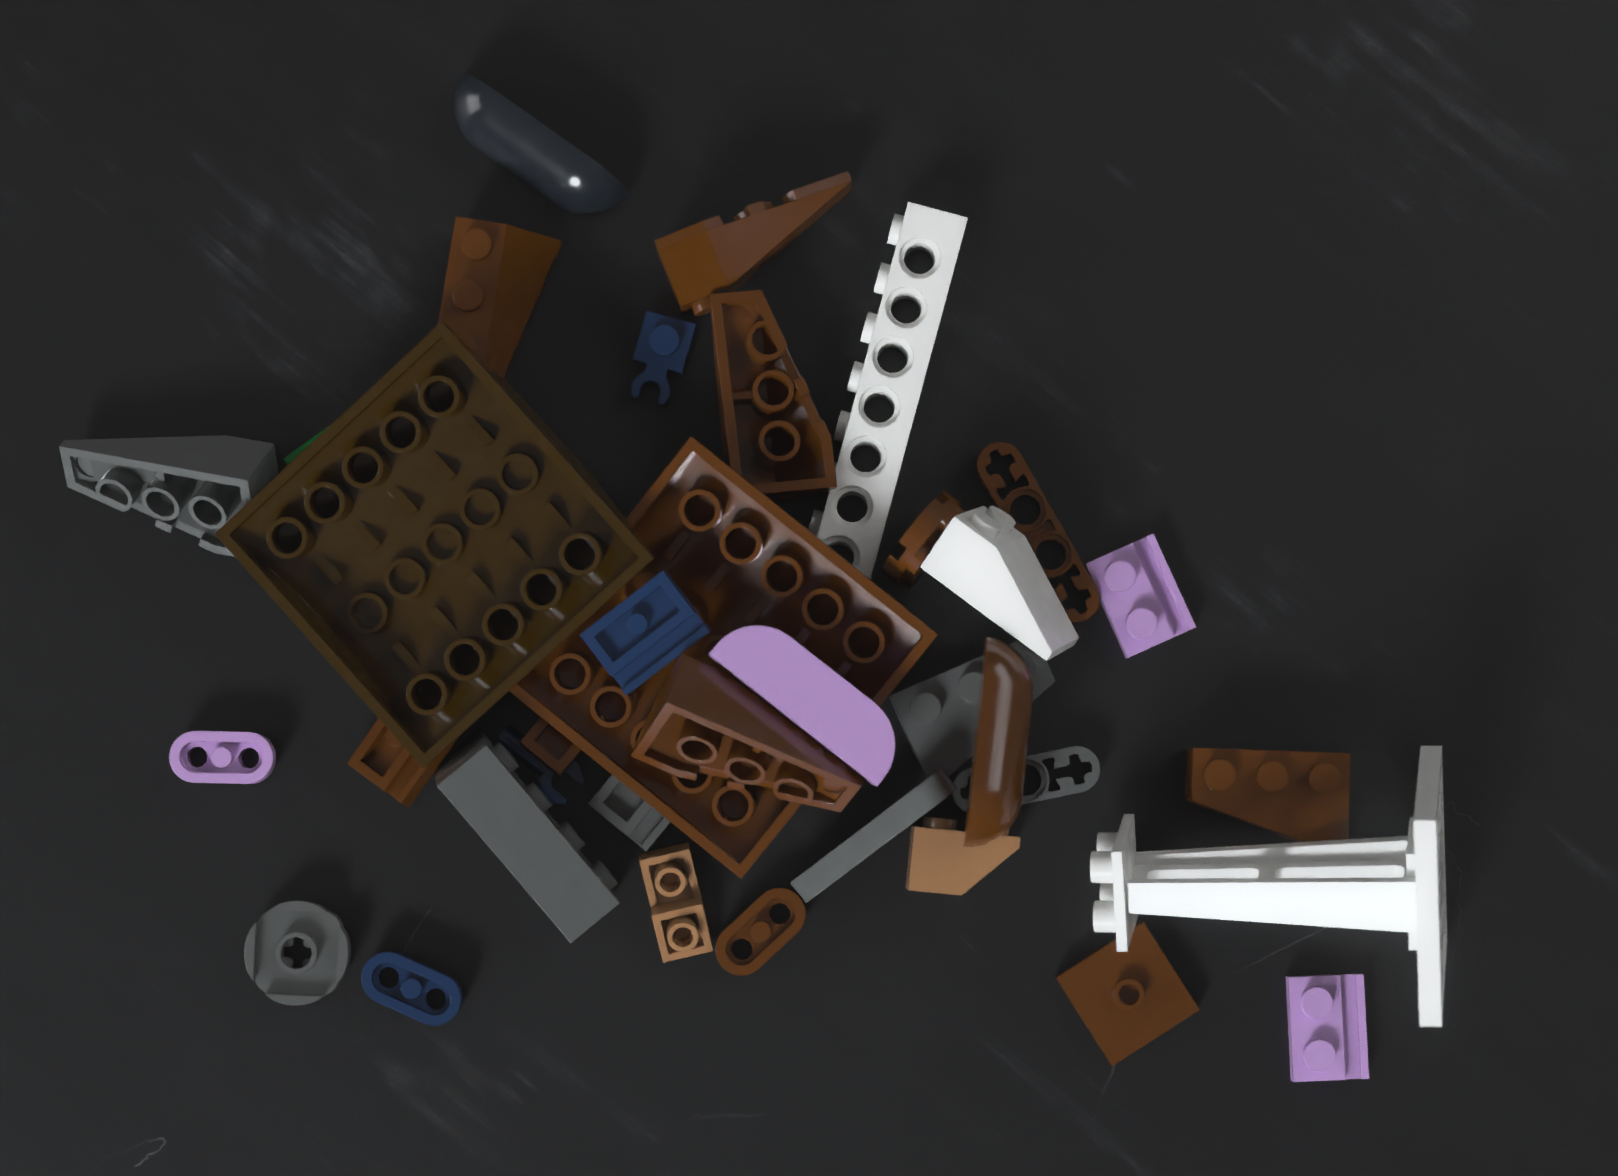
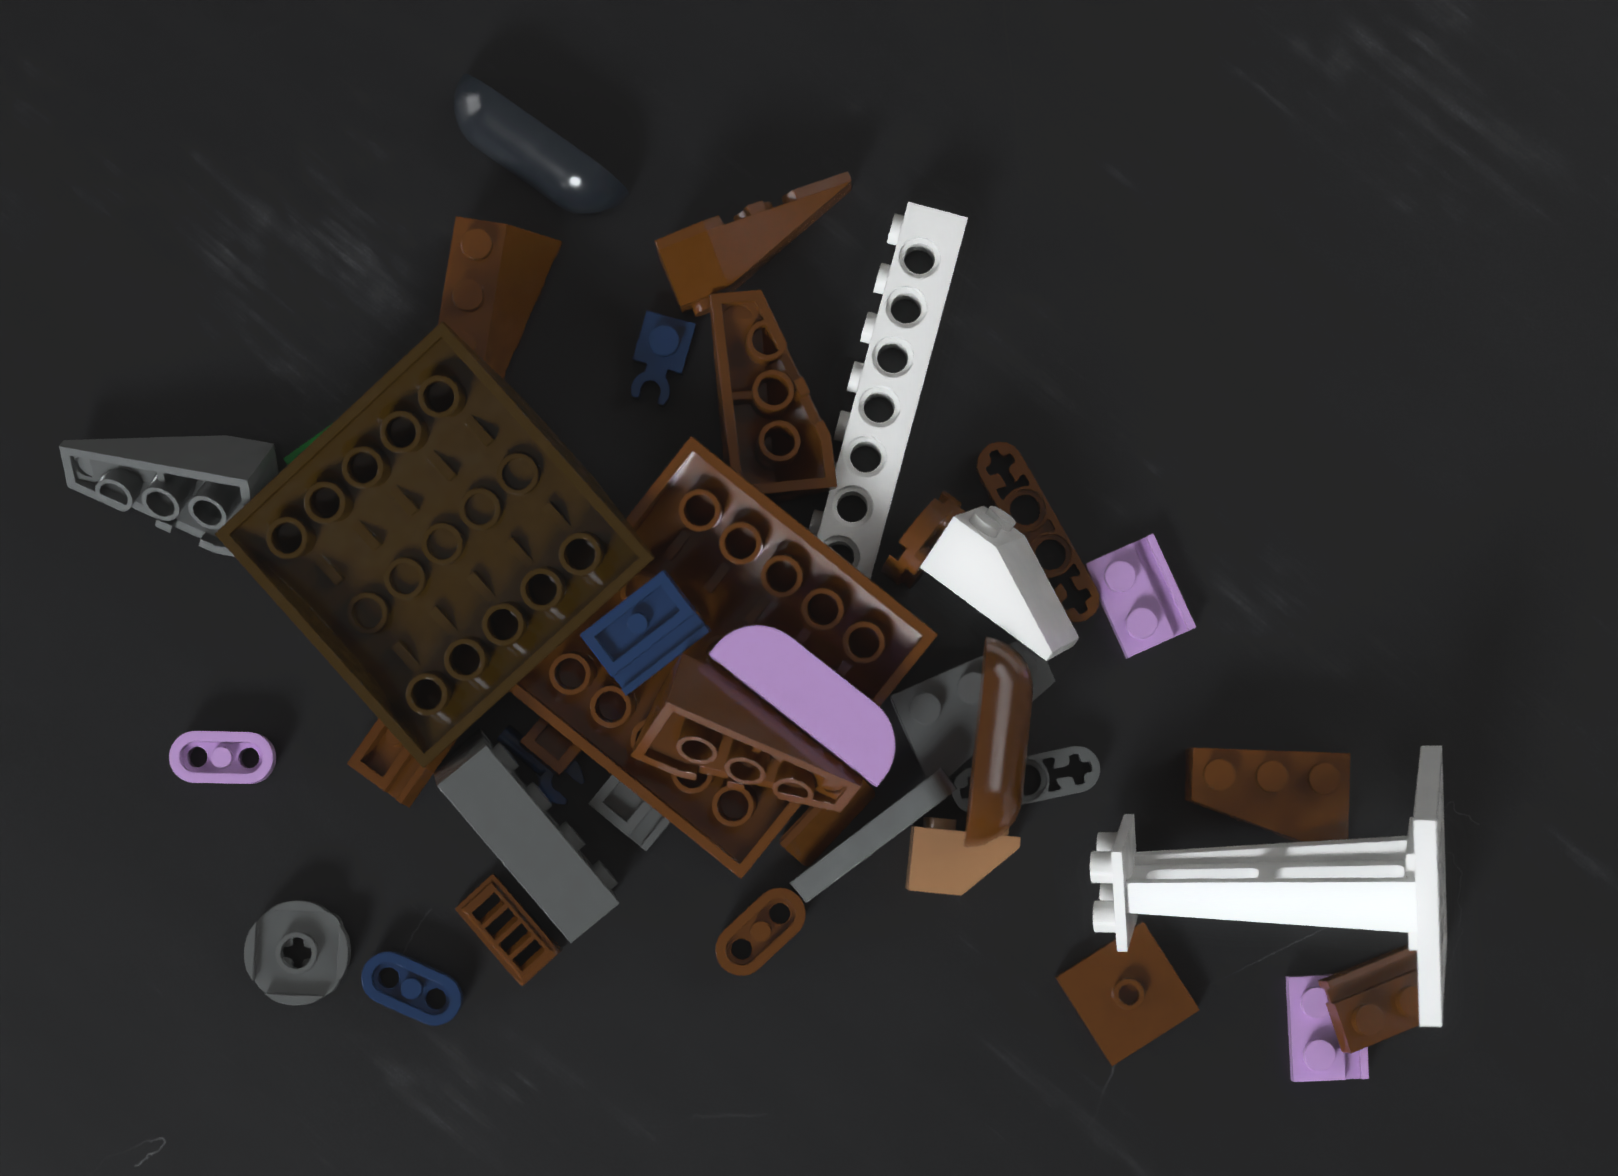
medium nougat slope [638,842,713,963] -> none
none -> reddish brown slope [455,873,563,986]
none -> reddish brown slope [779,770,876,866]
none -> reddish brown plate [1318,945,1420,1053]

